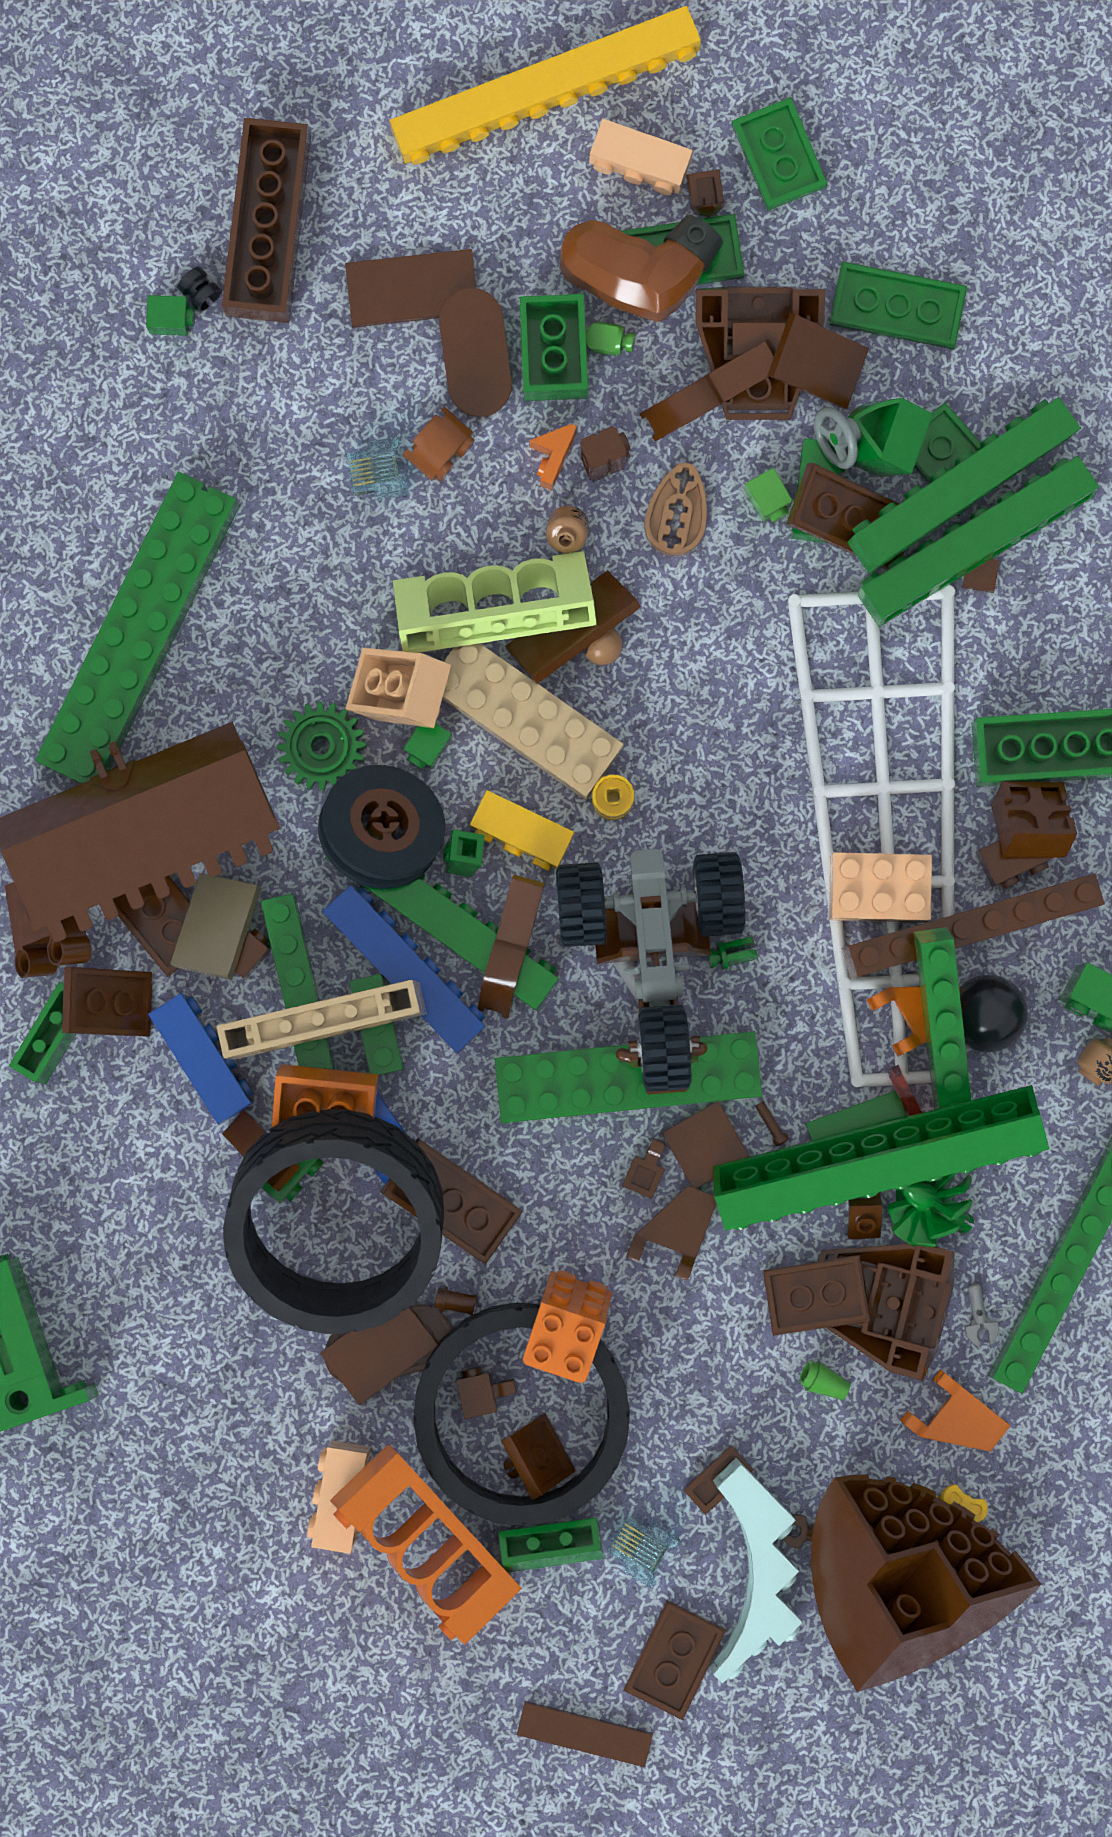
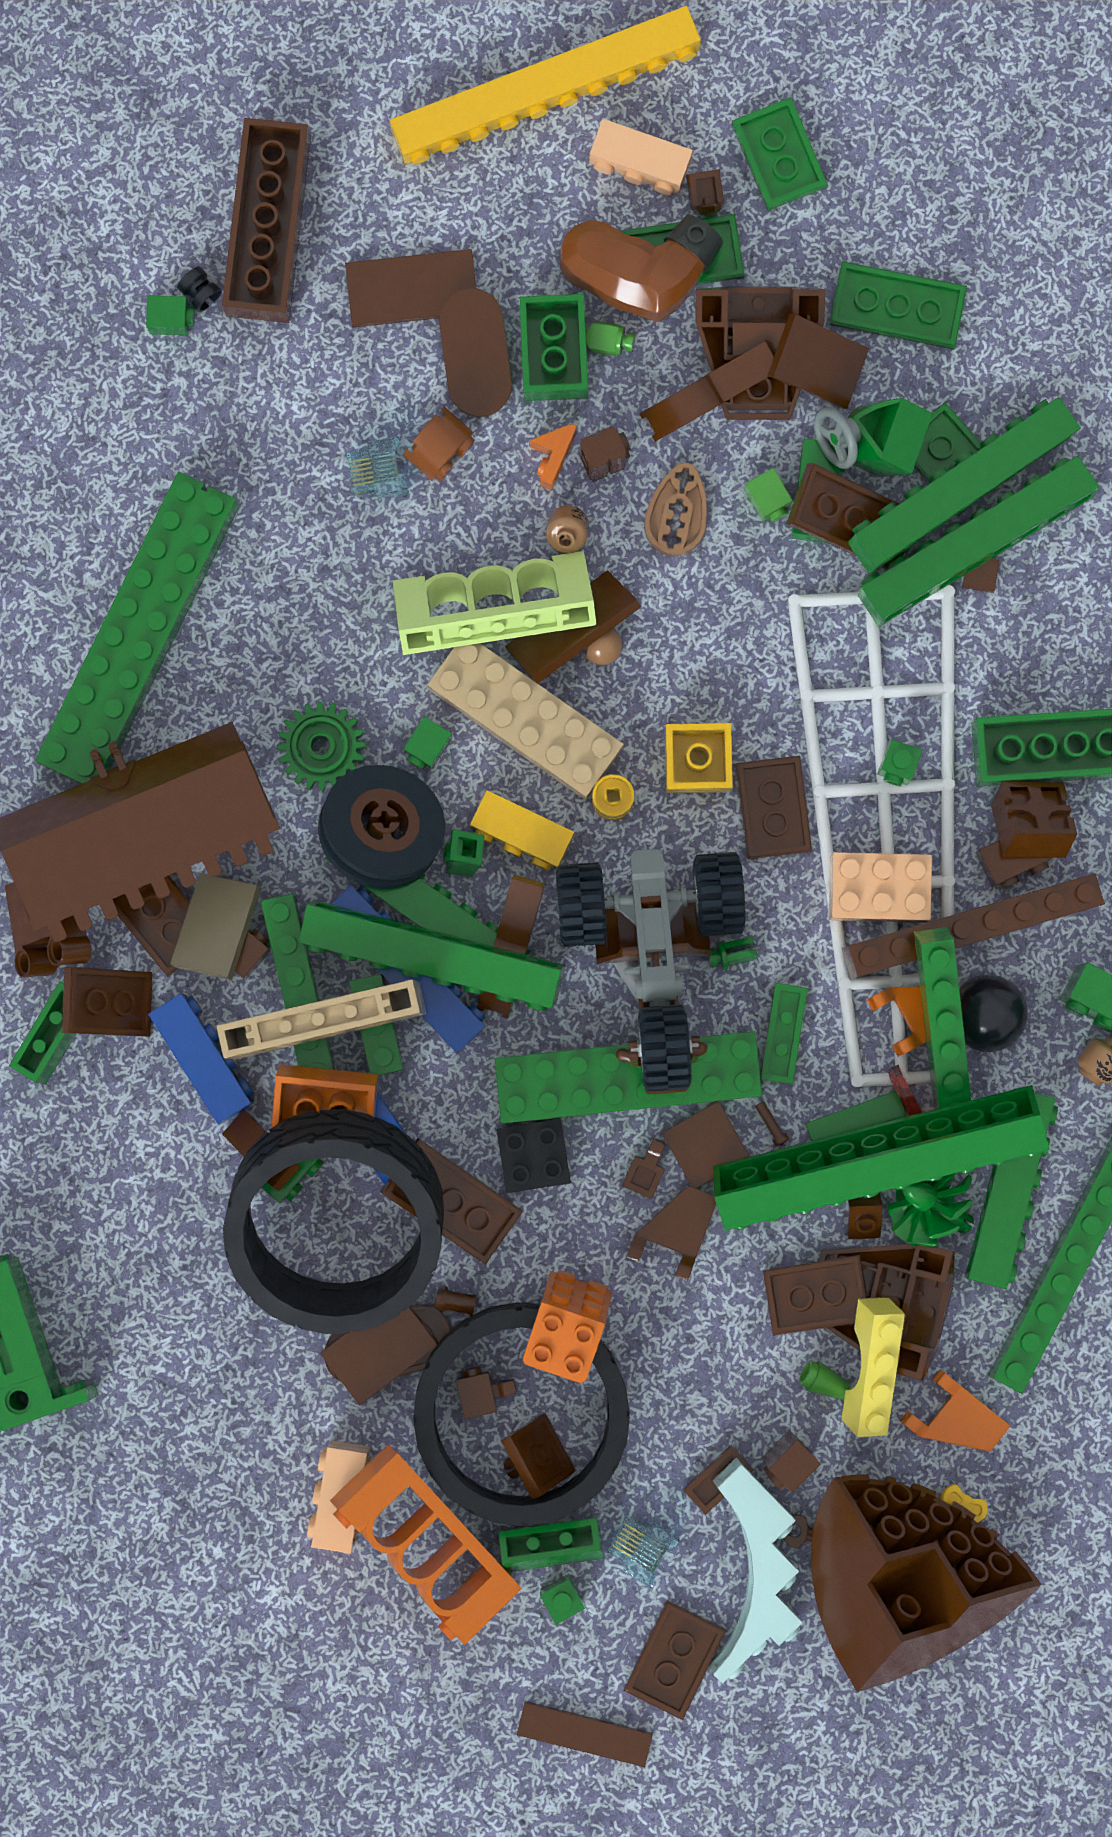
light nougat brick [345,648,451,728] -> none
light grey bar [964,1283,999,1347] -> none
none -> green brick [298,900,566,1011]
none -> black brick [496,1119,571,1193]
none -> green brick [540,1574,585,1625]
none -> yellow brick [665,723,733,793]
none -> reddish brown tile [736,756,812,859]
none -> green plate [760,983,808,1085]
none -> reddish brown brick [762,1430,821,1493]
none -> light yellow arch [842,1298,905,1437]
none -> green brick [877,739,923,787]
none -> green brick [964,1088,1058,1289]

